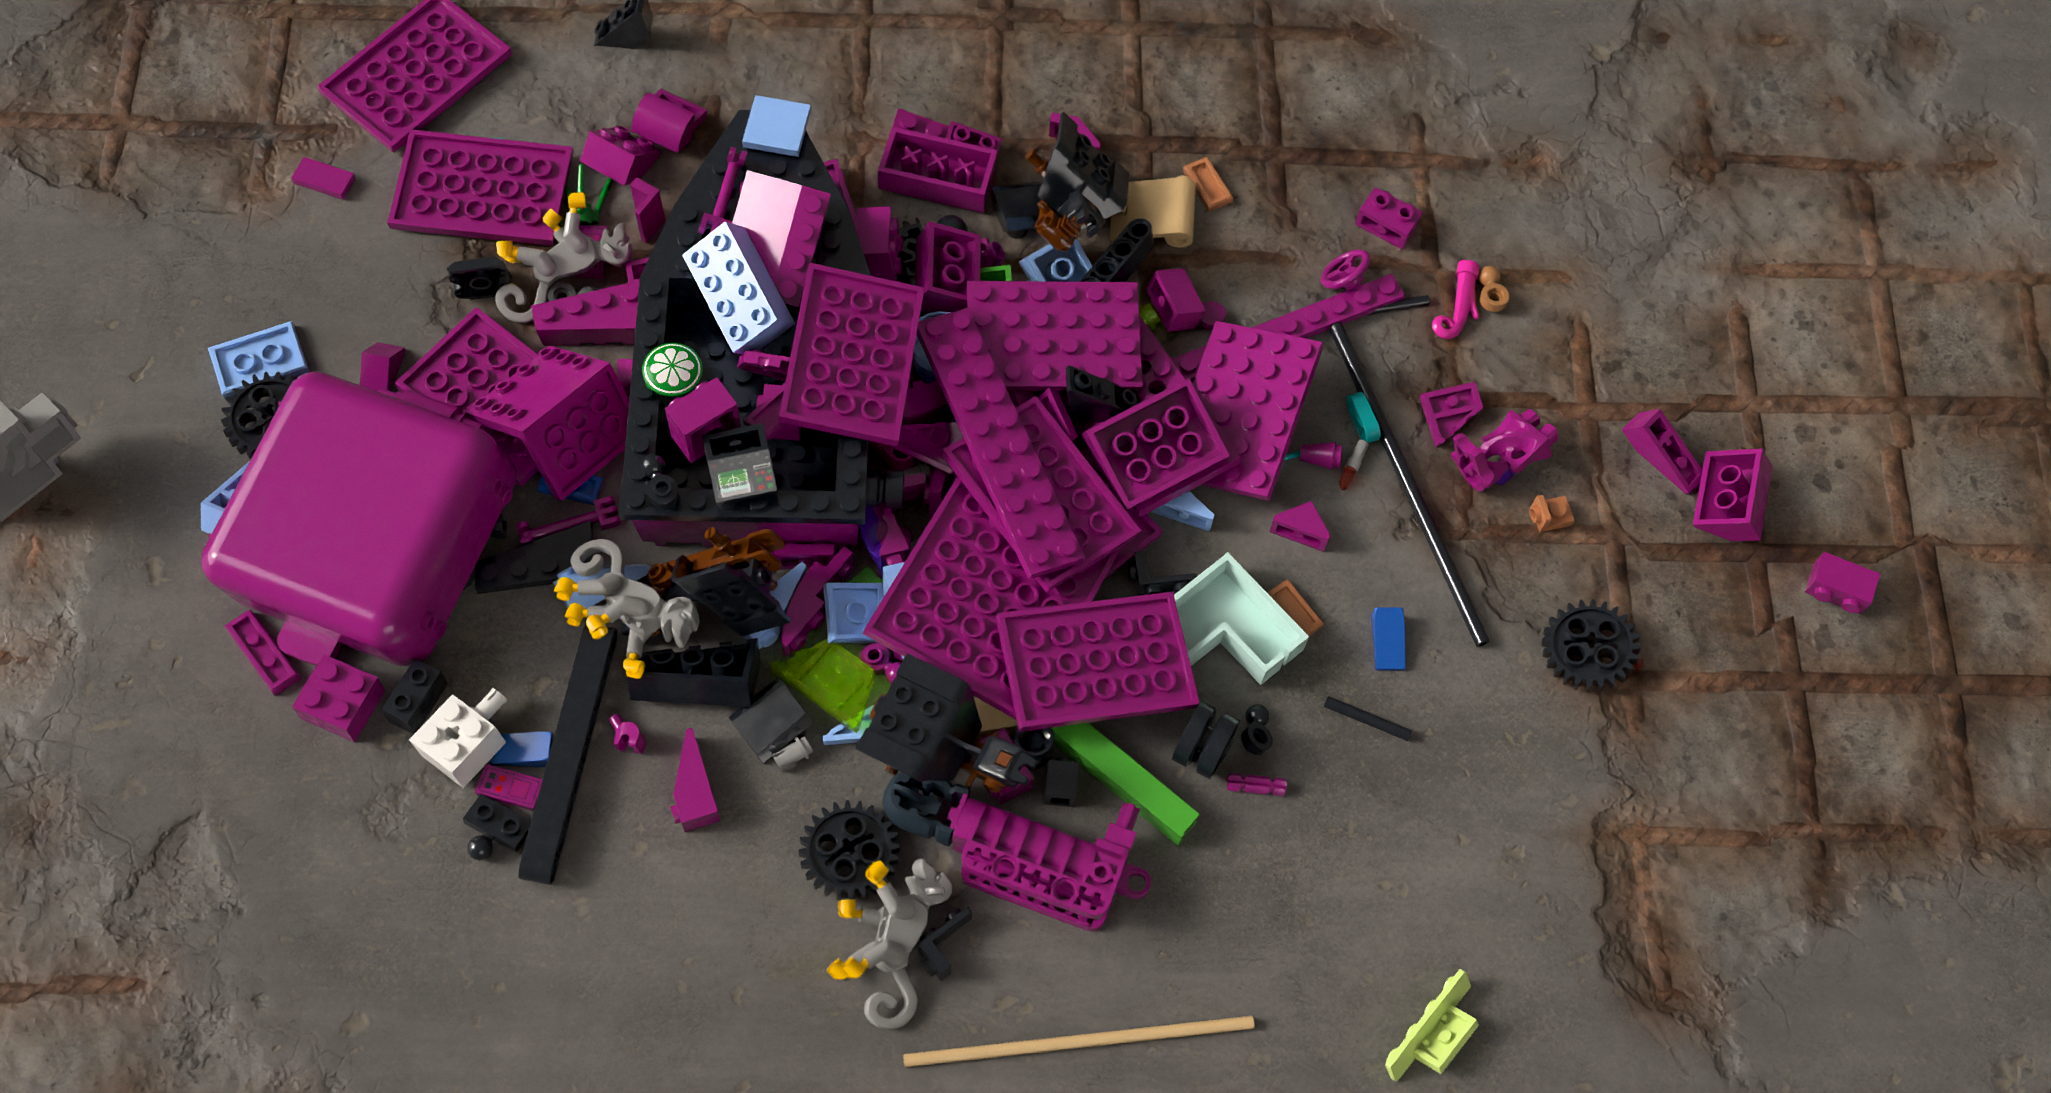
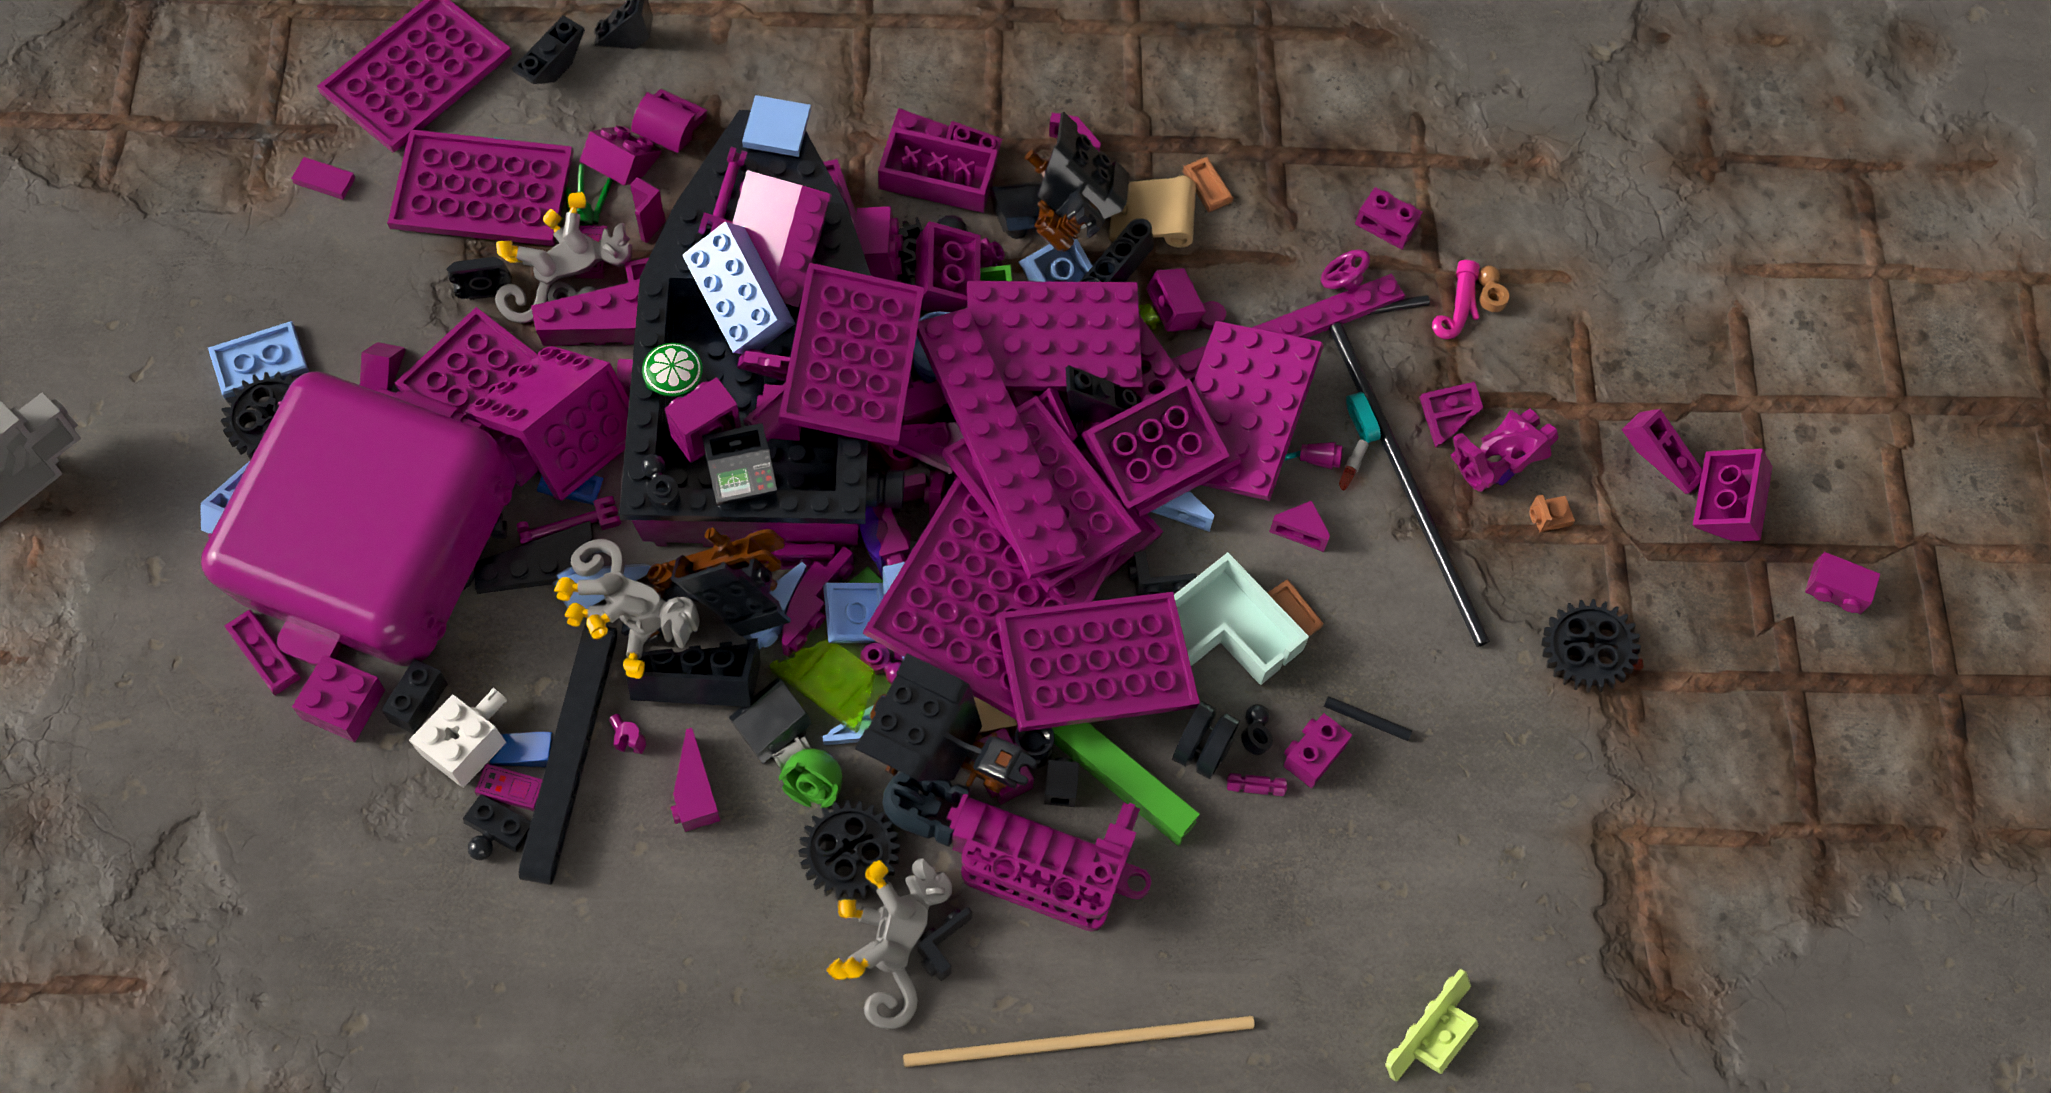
blue slope [1371,607,1406,671] -> none
none -> black slope [512,15,585,84]
none -> bright green cylinder [779,749,843,808]
none -> magenta brick [1283,713,1352,789]

